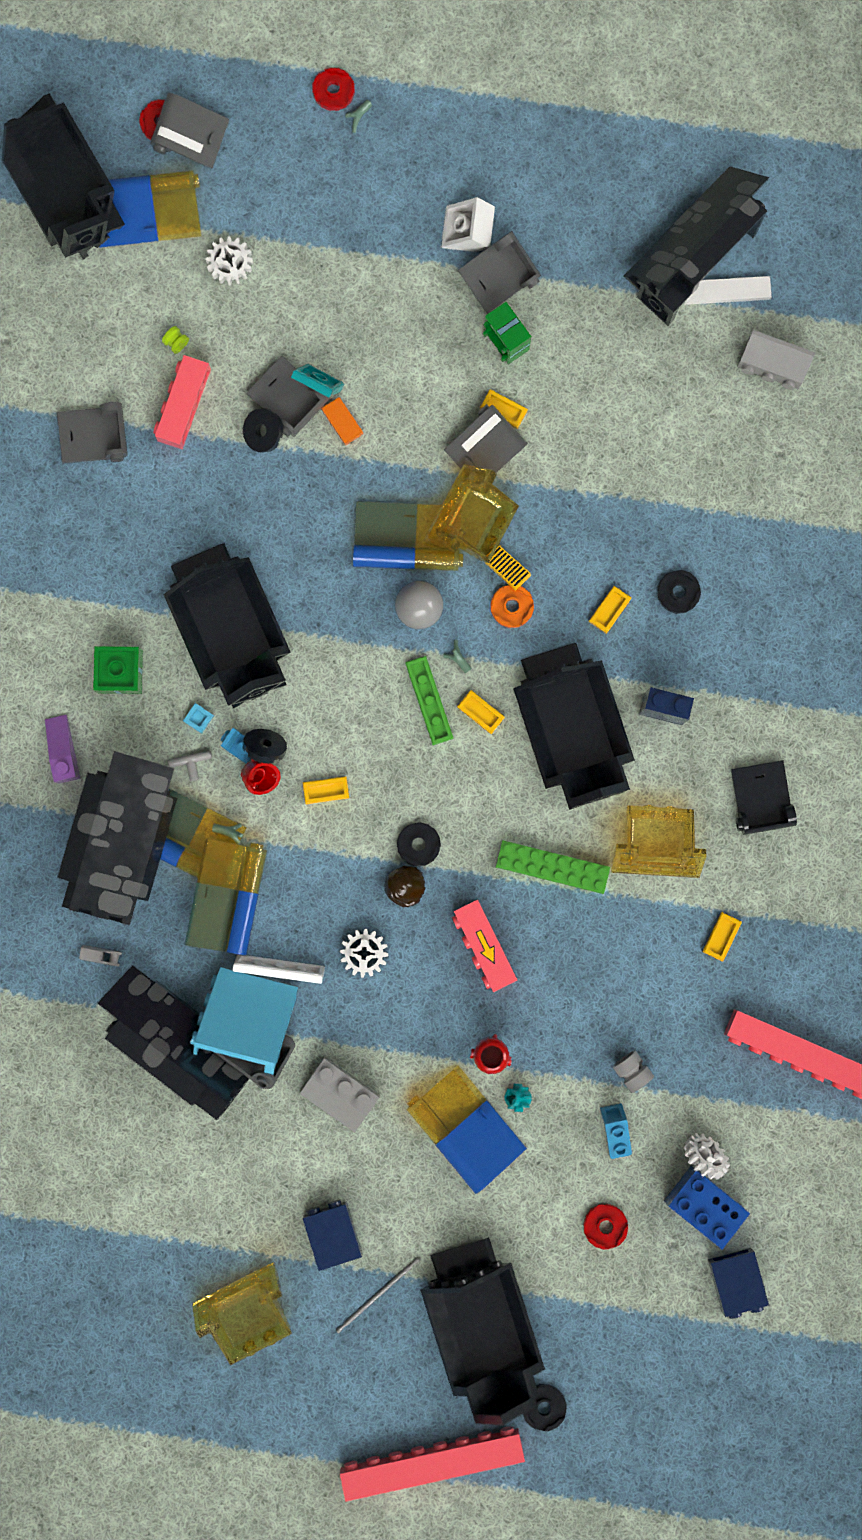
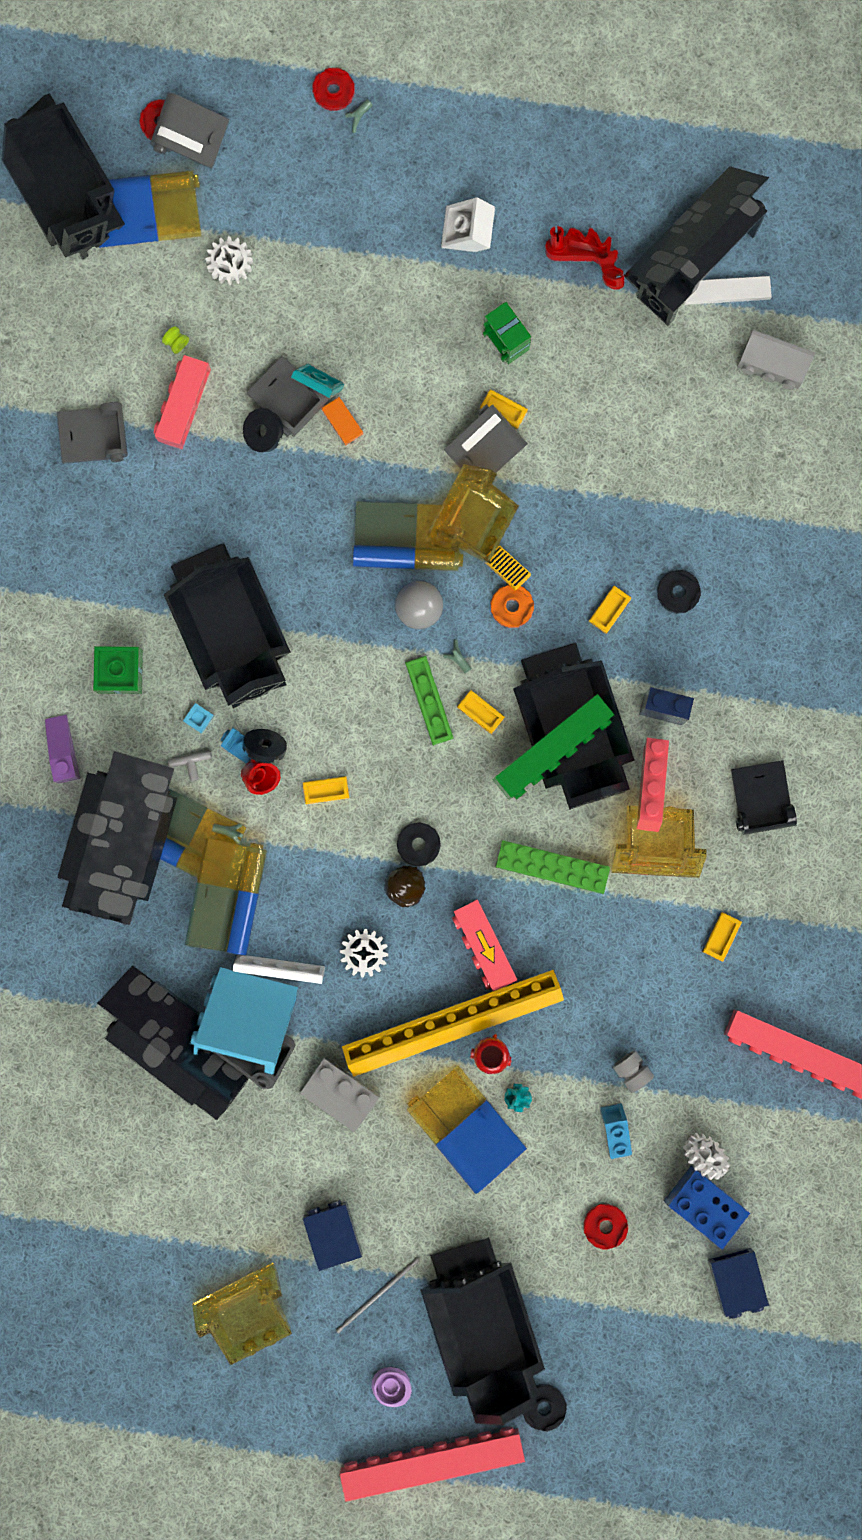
light grey bar [79,945,122,967] -> none
dark grey door [458,231,541,314] -> none
none -> yellow brick [342,970,564,1077]
none -> lavender piece [372,1367,412,1407]
none -> green brick [492,694,614,800]
none -> red animal [545,226,625,290]
none -> coral brick [636,738,669,832]

